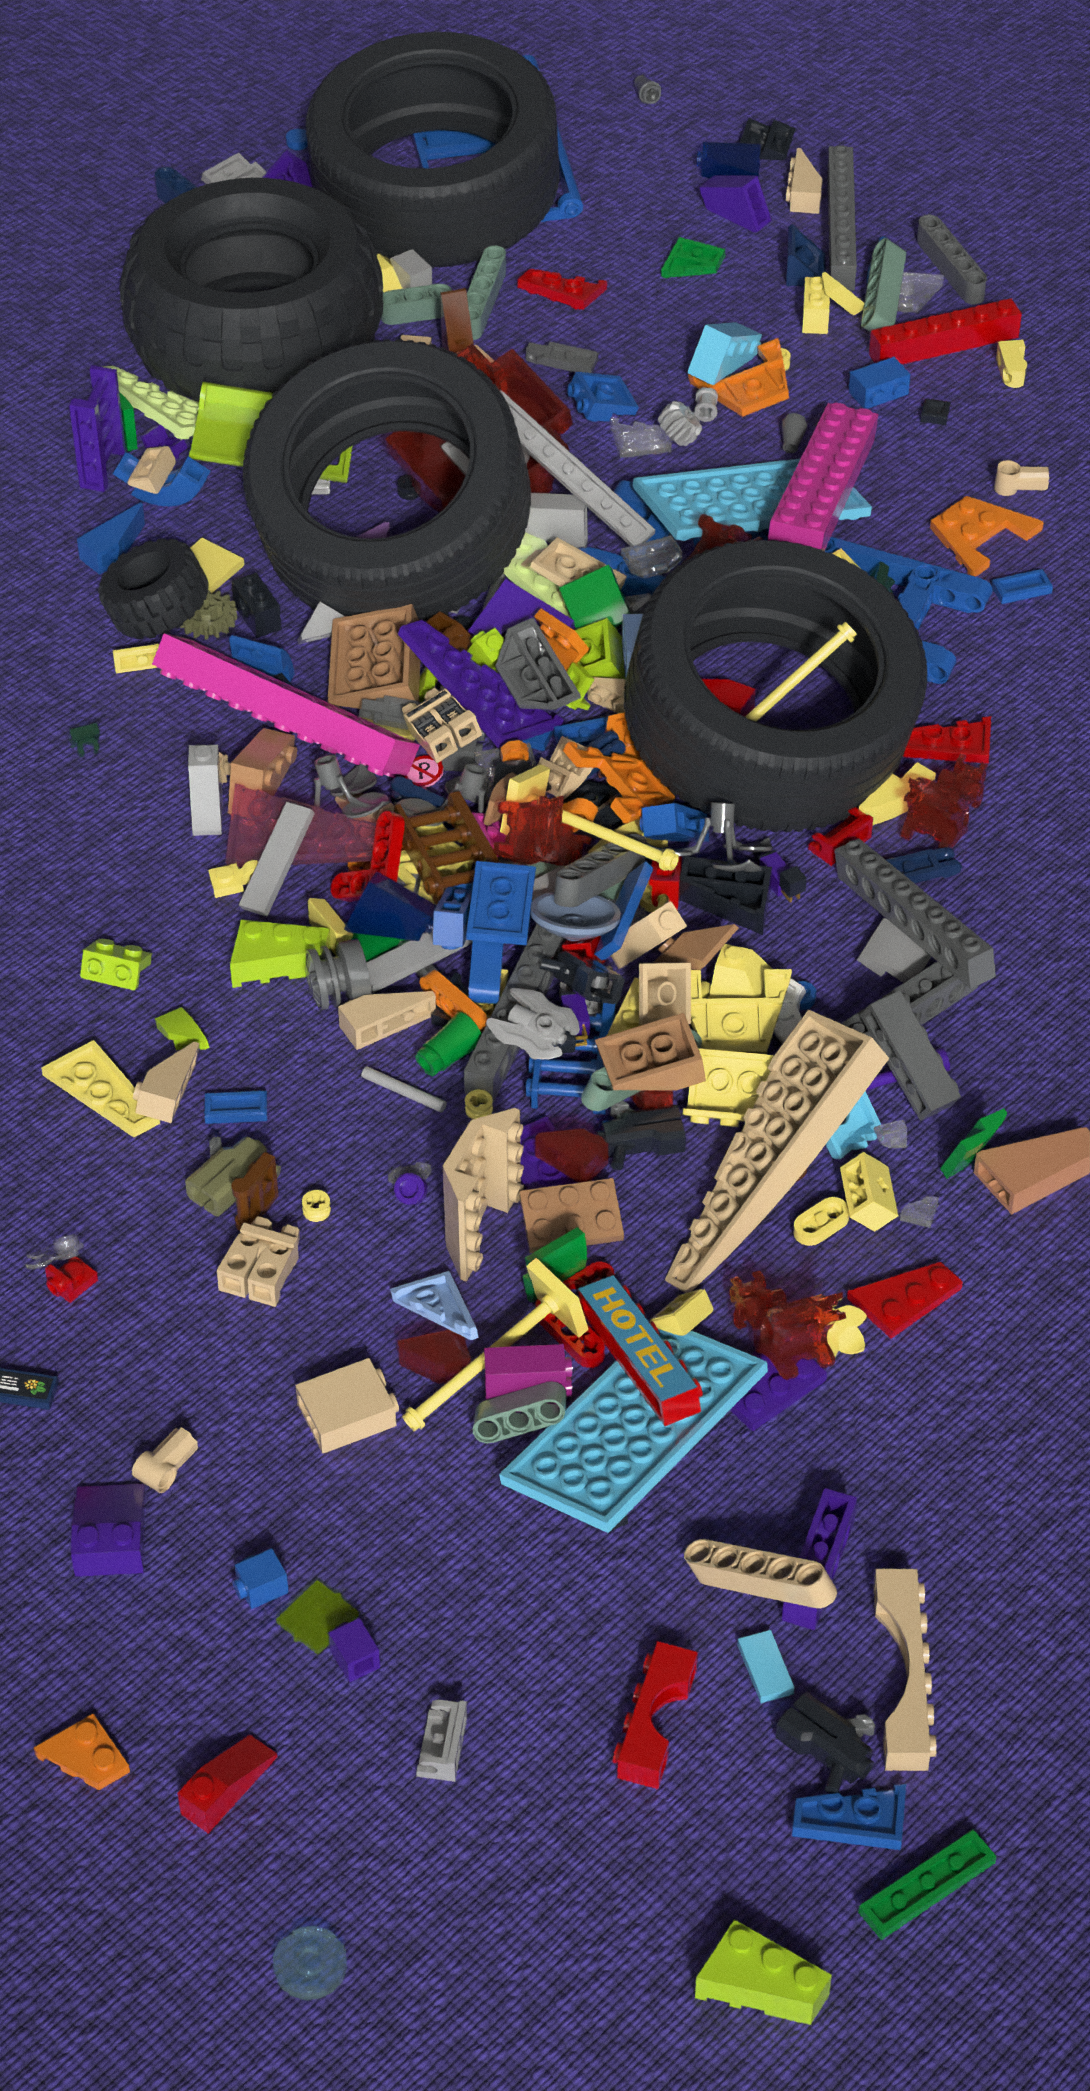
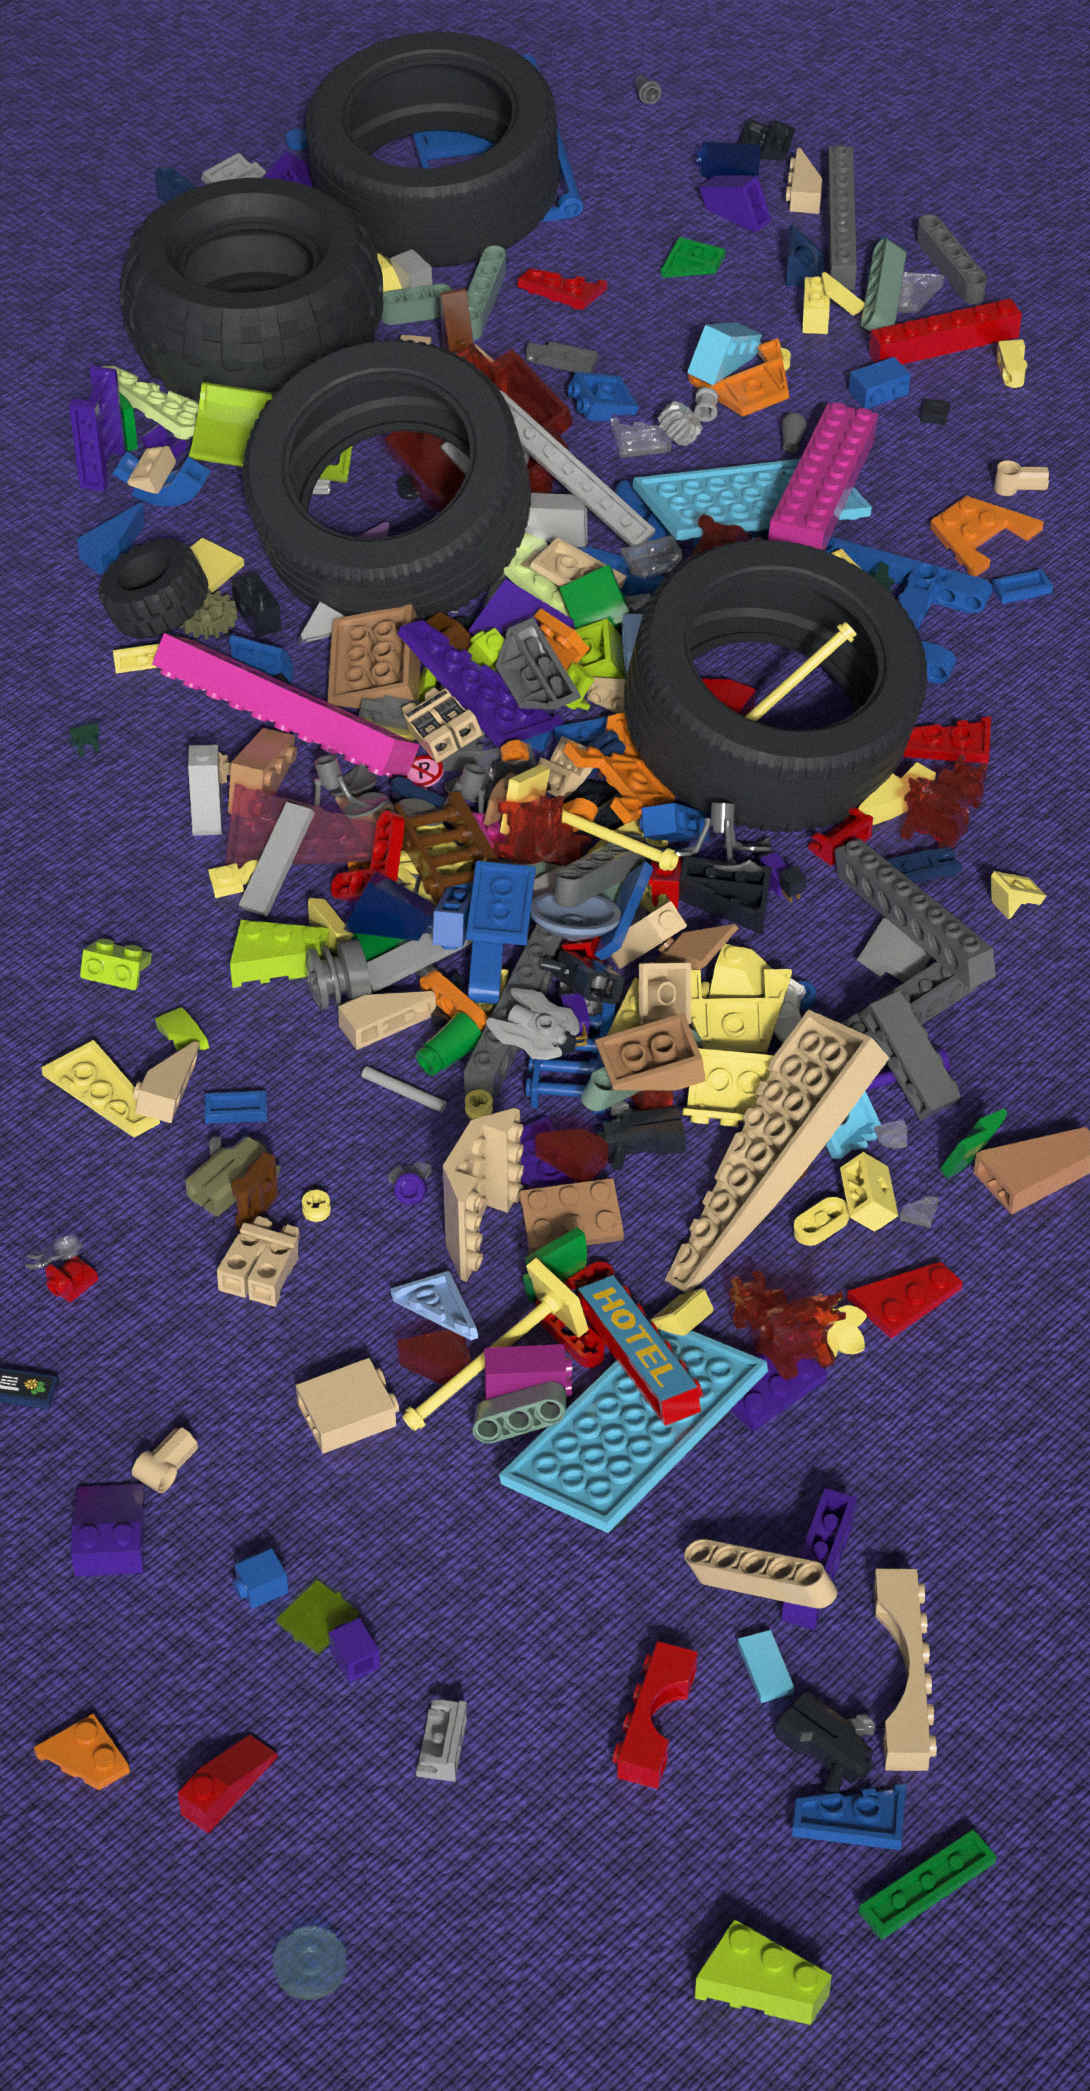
none -> light yellow slope [991,871,1046,919]

